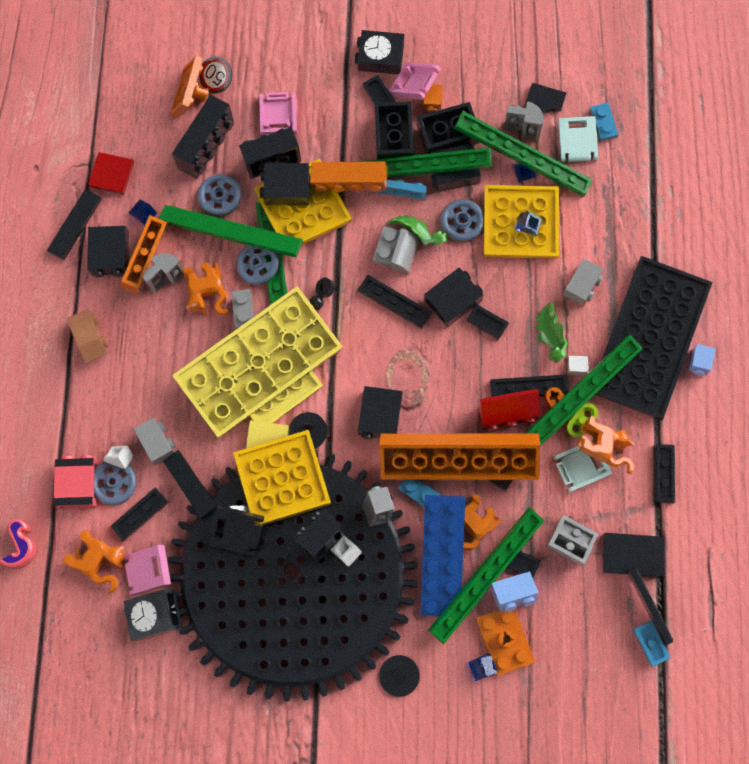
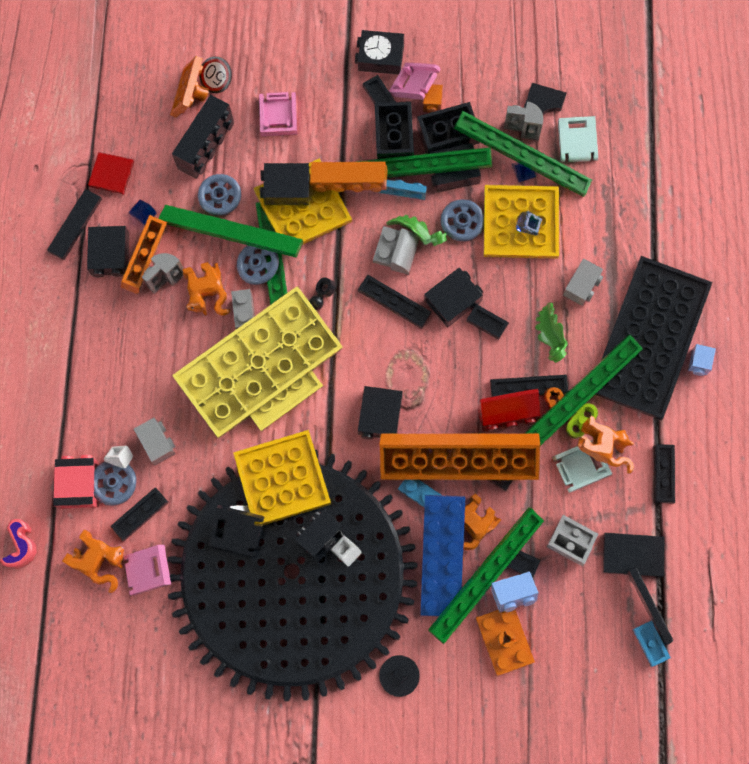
nougat brick [68,309,108,363] -> none
black brick [124,589,182,641] -> none
black tile [163,450,217,520] -> none
black brick [239,127,302,180] -> none
light yellow slope [246,421,289,448] -> none
black piece [289,412,327,449] -> none
light grey brick [362,486,395,527] -> none
clear blue slope [467,654,497,682] -> none
white slope [568,356,589,375] -> none
dark azure plate [590,103,619,142] -> none

